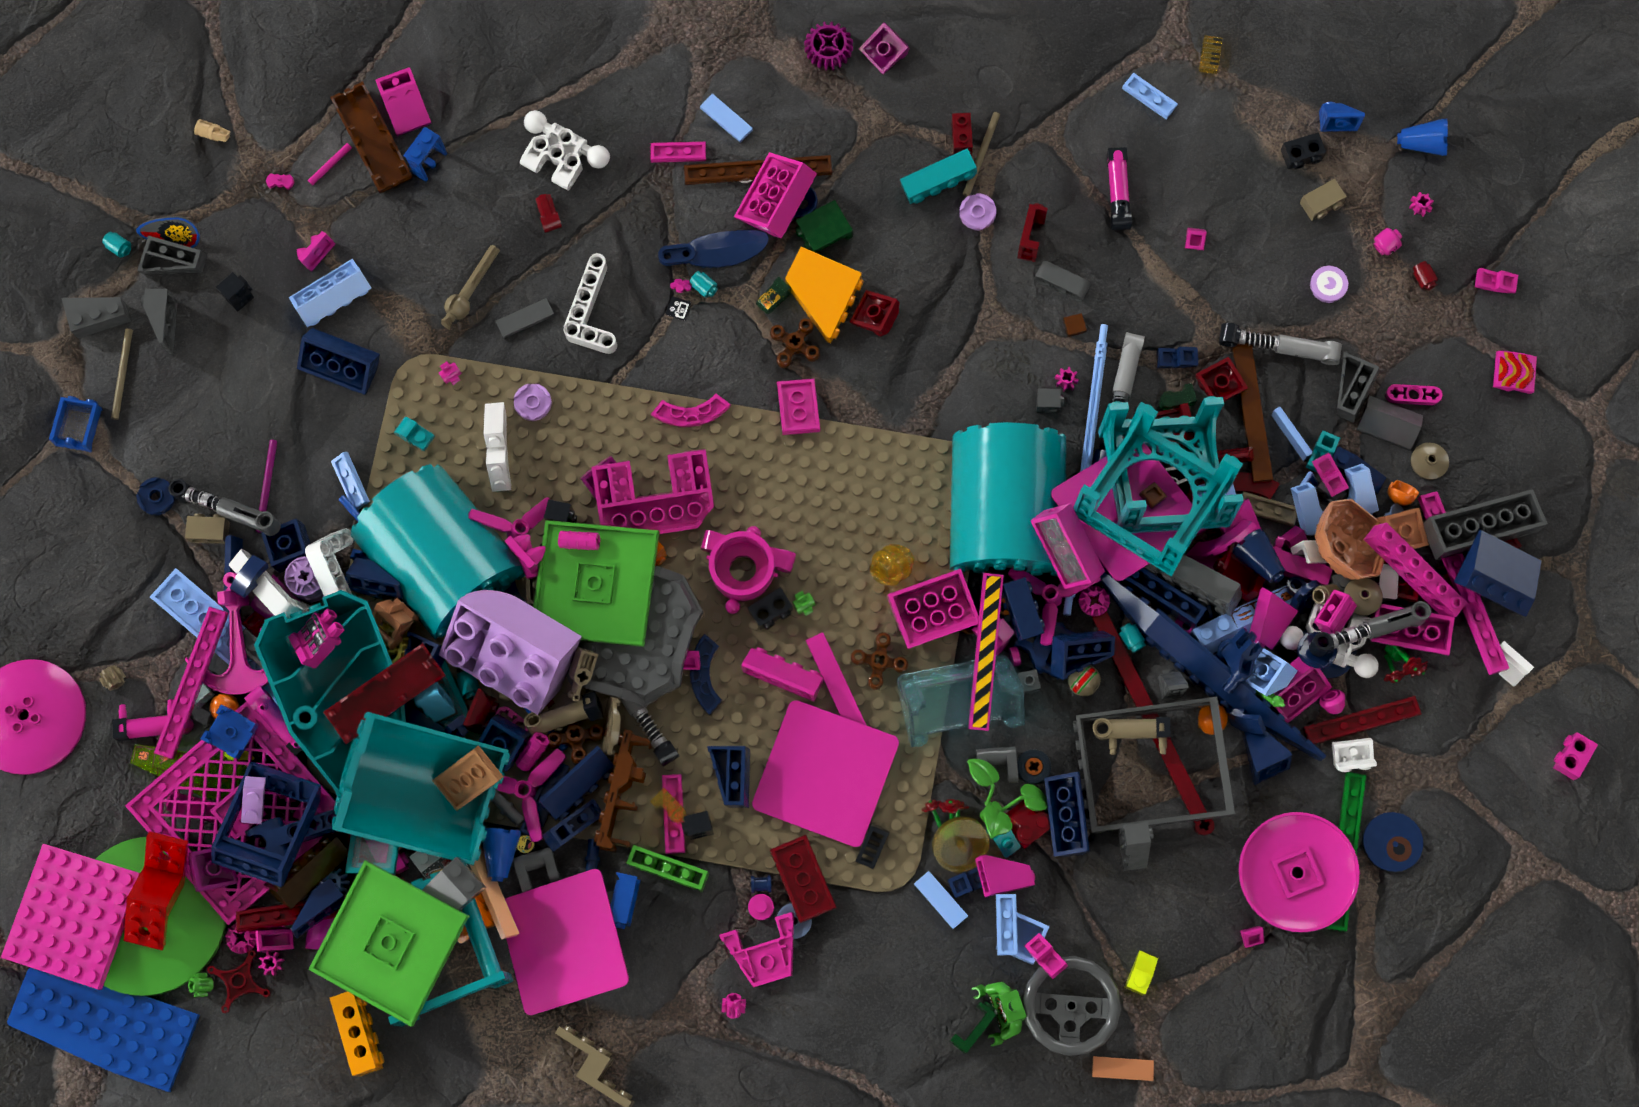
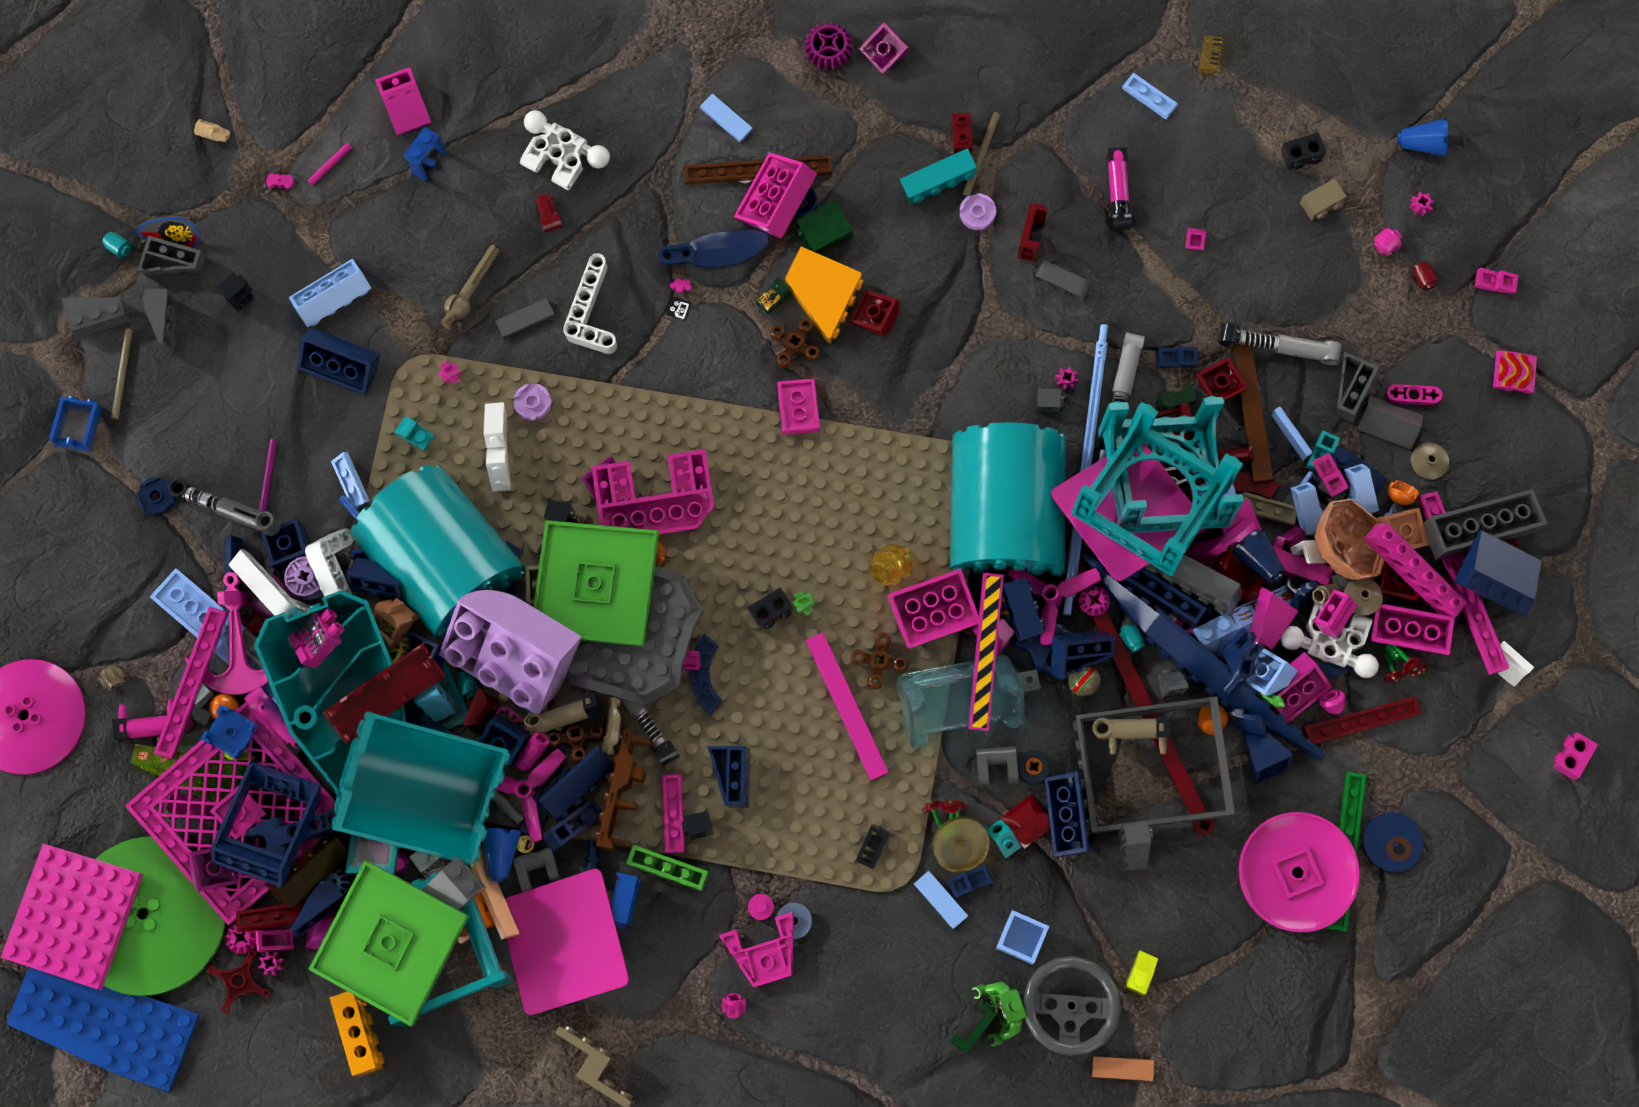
red bracket [124,831,189,951] -> none
dark tan brick [185,514,230,544] -> none
bright green gear [188,973,213,997] -> none
dark blue slope [230,555,269,598] -> none
lavender brick [241,776,266,824] -> none
dark pink tile [297,231,335,272] -> none
reddish brown piece [330,81,413,194] -> none
medium nougat tile [432,745,504,811] -> none
dark blue tile [443,714,468,738] -> none
dark pink piece [469,497,549,579] -> none
dark pink tile [505,534,546,574] -> none
dark pink axle [558,530,600,550] -> none
dark tan piece [568,647,598,702] -> none
clear yellow leg [650,788,686,824] -> none
dark pink tile [651,142,706,163] -> none
dark pink tile [651,394,731,427] -> none
teal brick [689,271,718,298] -> none
dark pink piece [701,526,796,614] -> none
dark pink slope [741,647,823,702] -> none
dark blue bush [751,875,771,893] -> none
dark pink piece [752,700,899,847] -> none
dark red tile [770,835,837,923] -> none
bright green plant [967,759,1048,838] -> none
dark pink slope [975,855,1035,897] -> none
light blue tile [996,894,1018,956] -> none
dark pink tile [1009,646,1021,667] -> none
dark pink slope [1024,933,1068,979] -> none
dark pink brick [1030,503,1105,589] -> none
reddish brown tile [1063,313,1087,337] -> none
reddish brown tile [1139,482,1167,509] -> none
dark pink slope [1240,926,1264,948] -> none
dark blue tile [1297,632,1338,668] -> none
piece [1309,601,1431,657] -> none
lavender tile [1310,266,1349,303] -> none
blue slope [1319,102,1365,132] -> none
white bracket [1332,738,1377,772] -> none
white sticker [1379,564,1399,599] -> none

